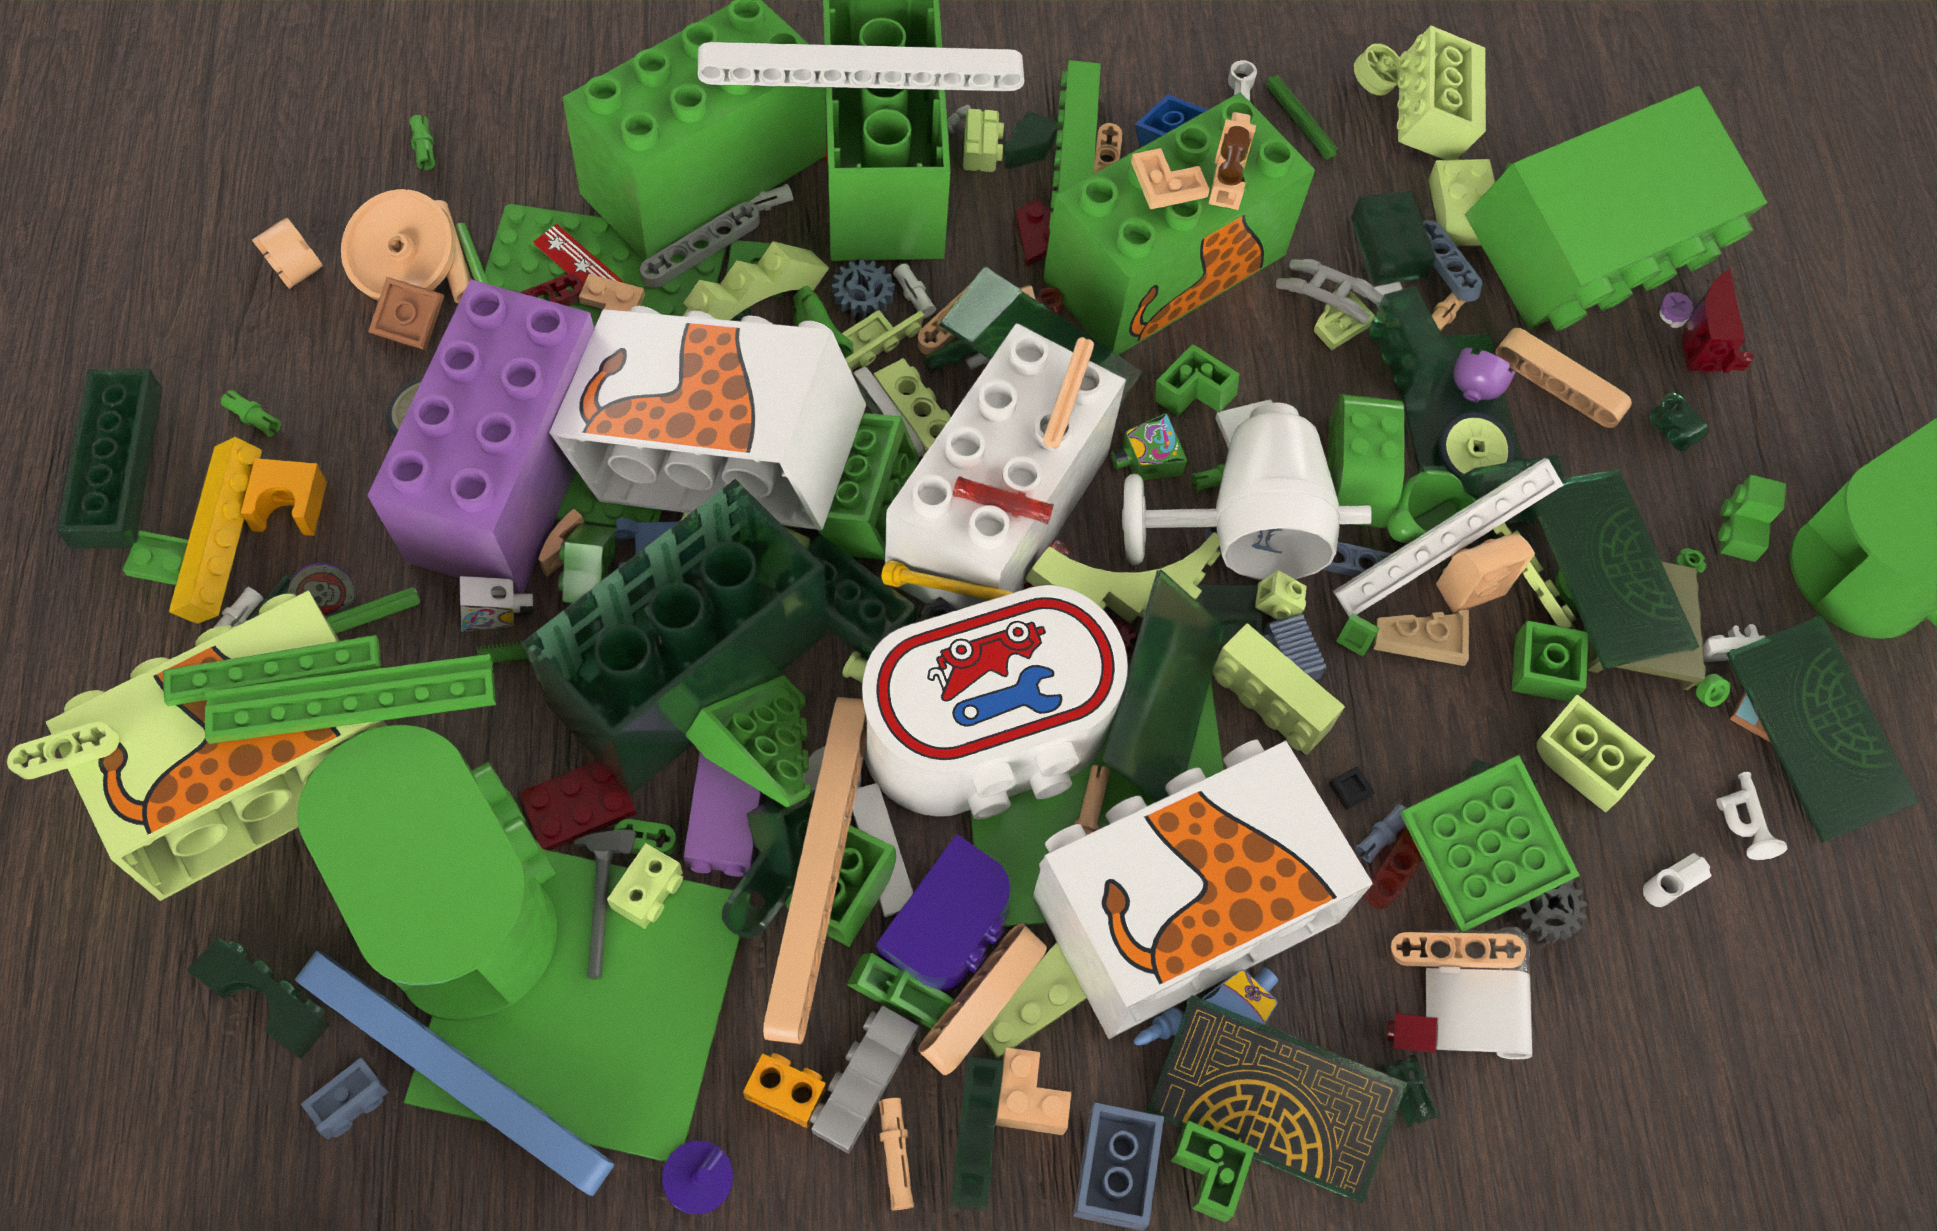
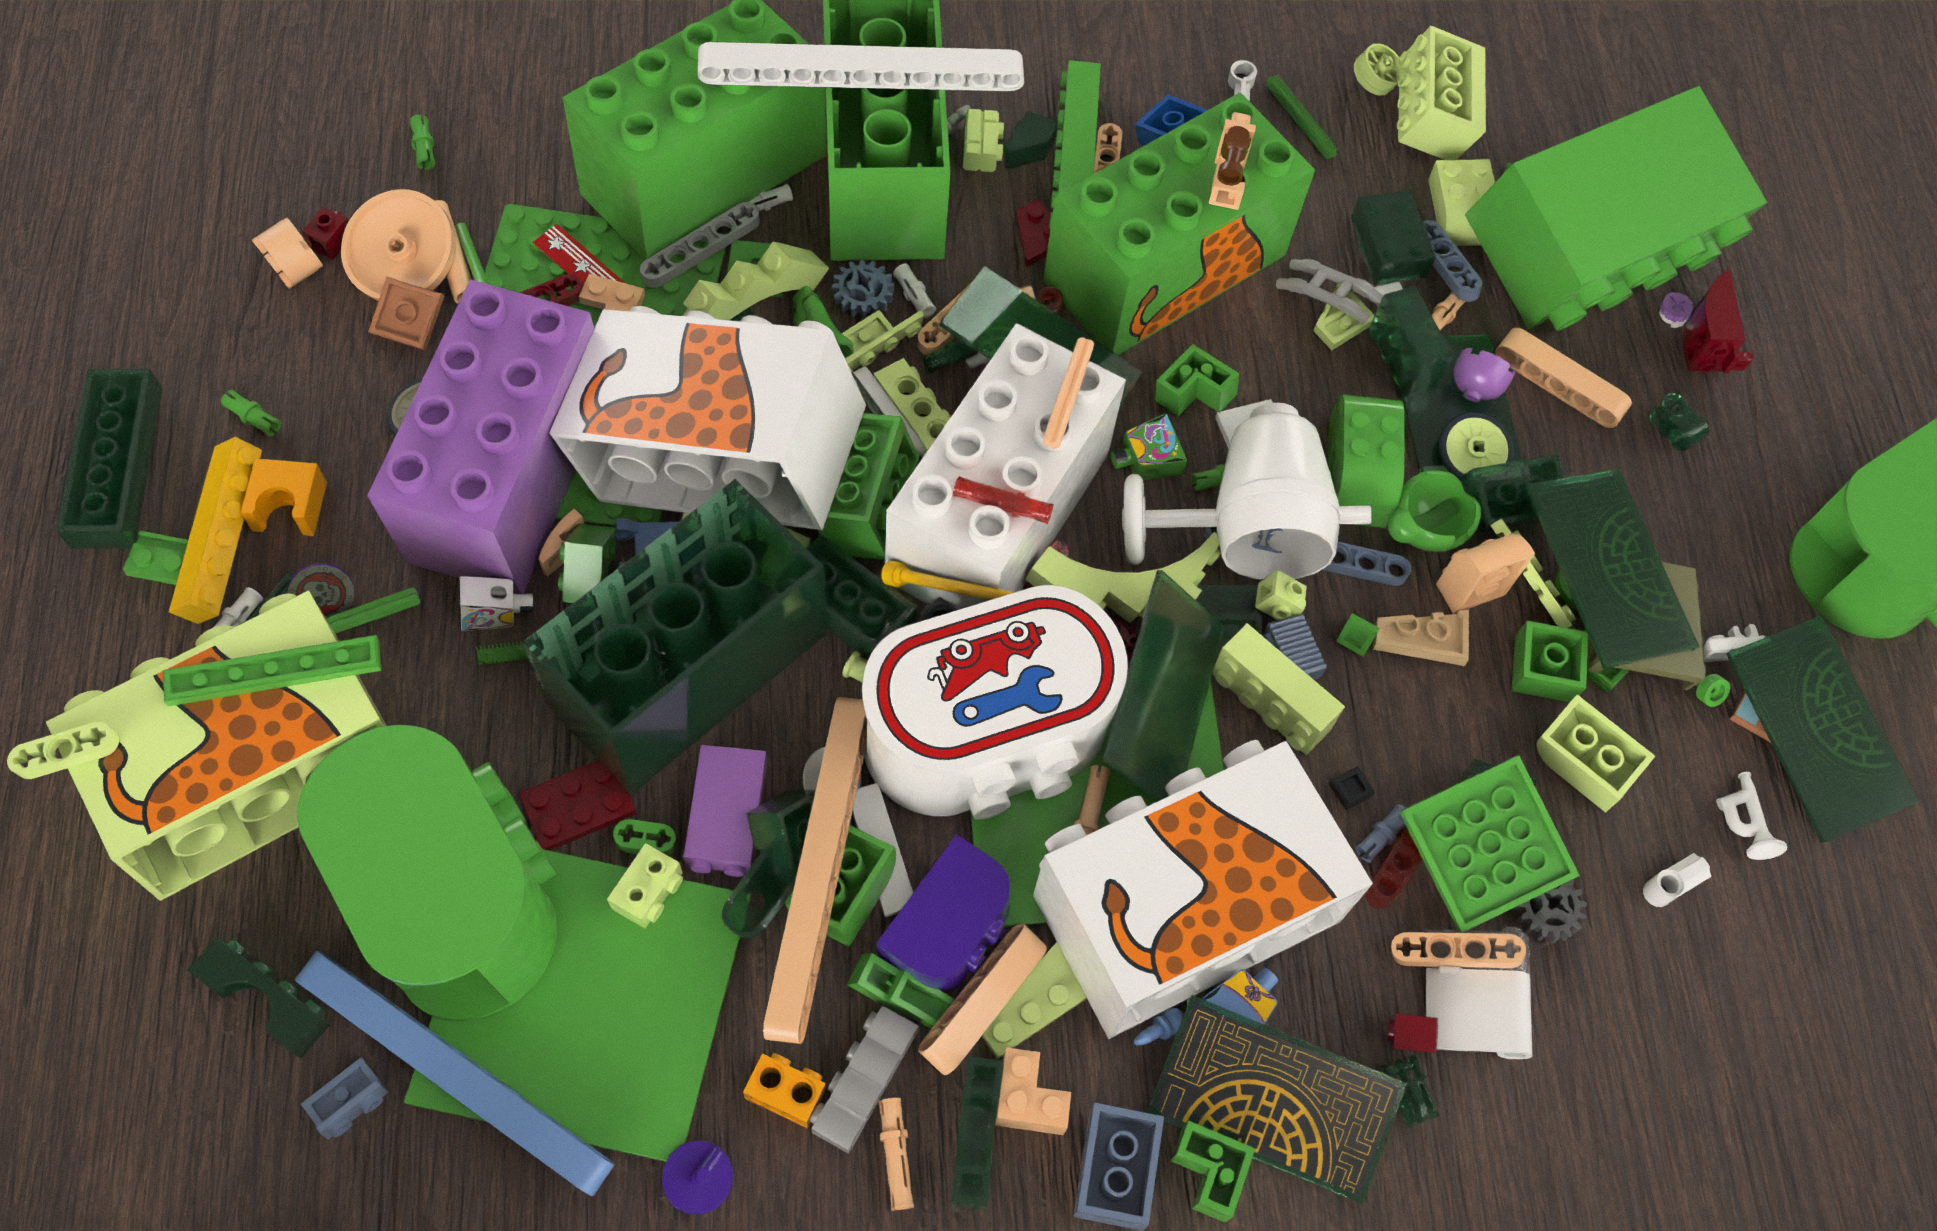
bright green plate [205,654,496,744] -> none
dark grey piece [574,830,636,979] -> none
bright green slope [685,675,811,808] -> none
light nougat plate [1131,148,1210,209] -> none
white tile [1333,458,1563,617] -> none
bright green plate [1675,548,1706,574] -> none
bright green brick [1718,474,1786,562] -> none
none -> dark red brick [302,207,349,260]
none -> bright green tile [1587,666,1629,693]

